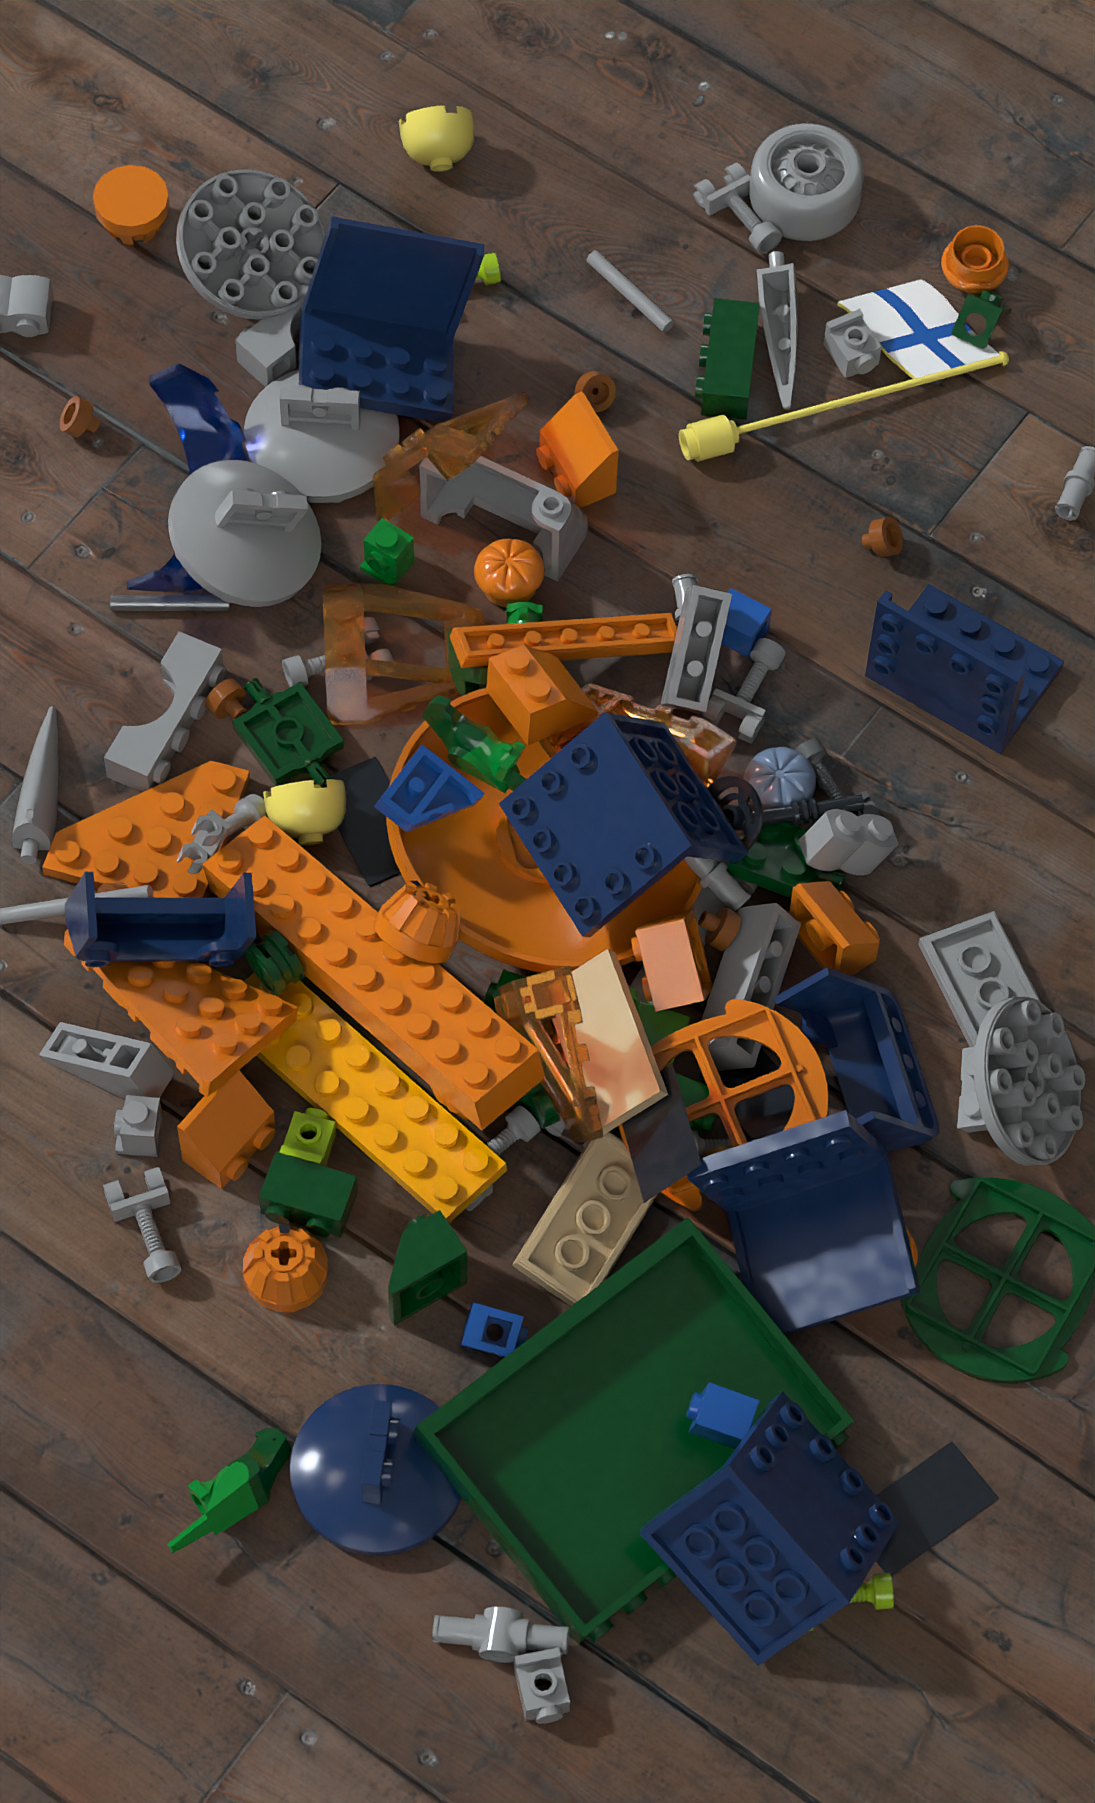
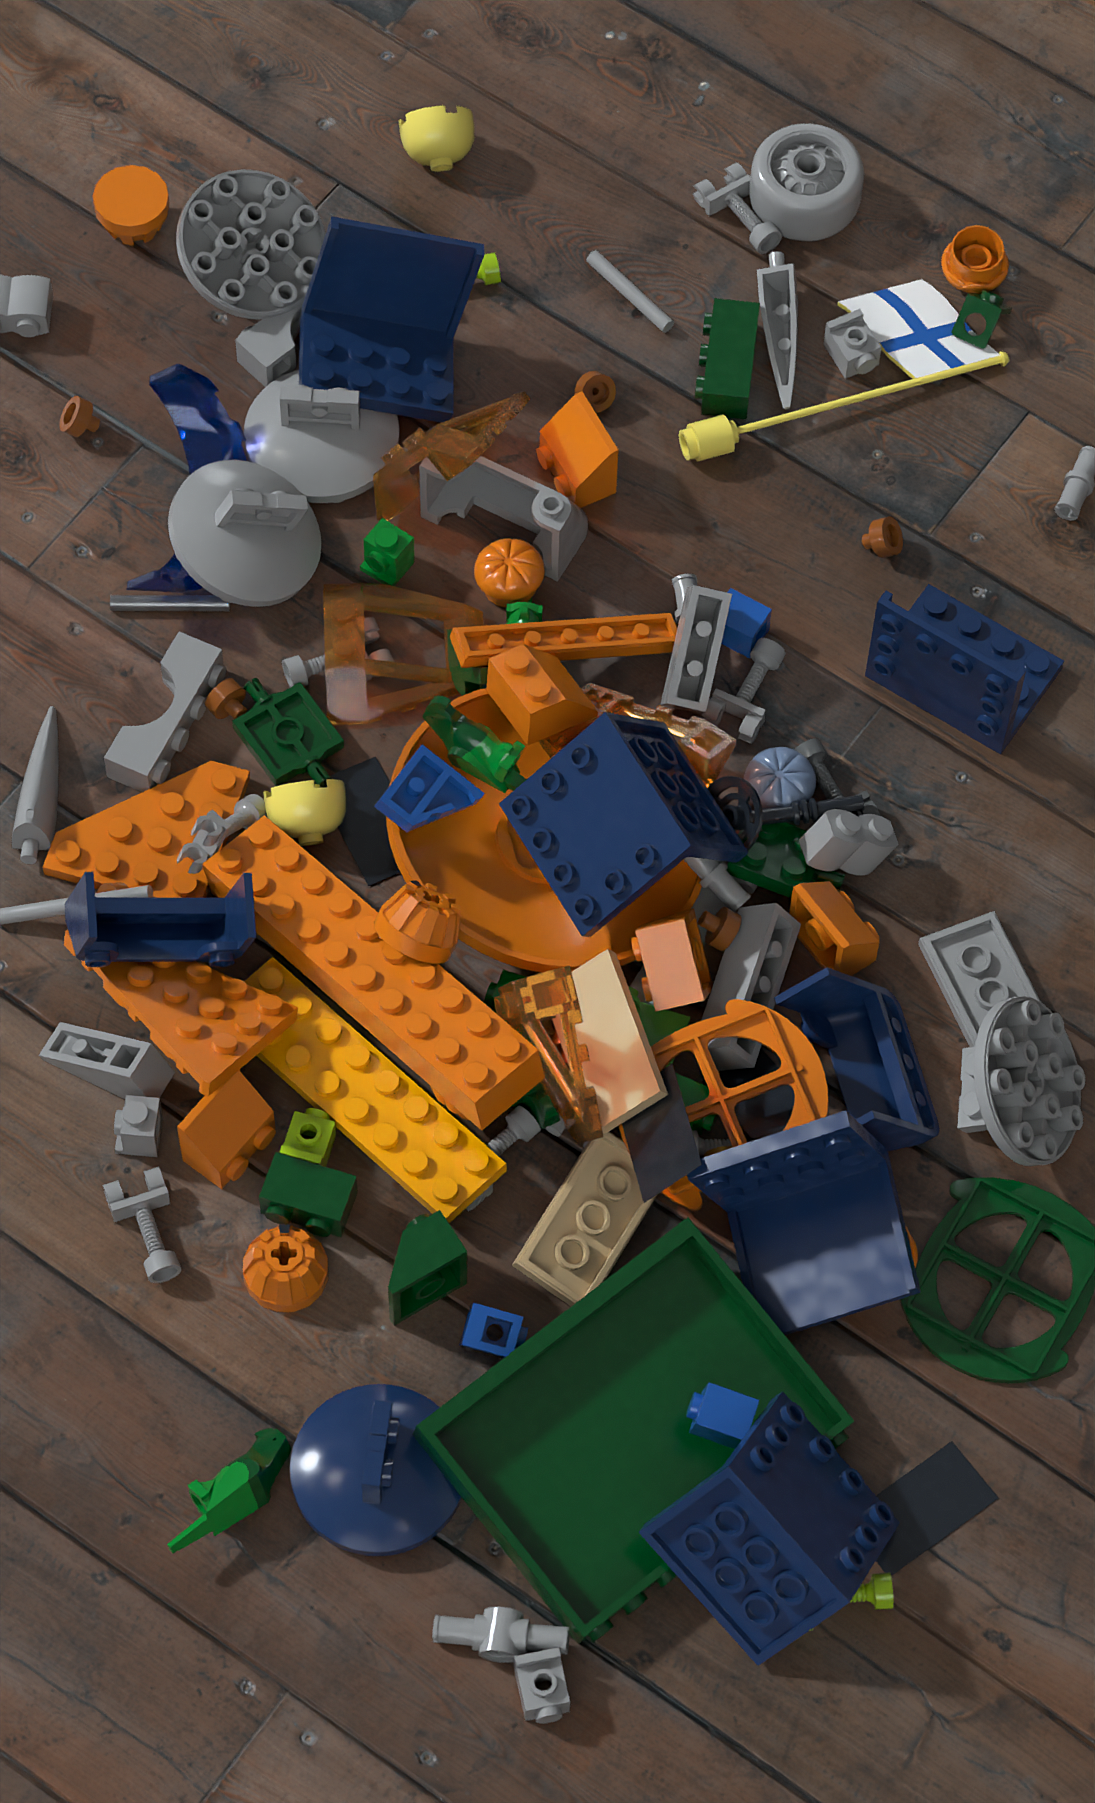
dark green wheel [244,929,305,996] -> none

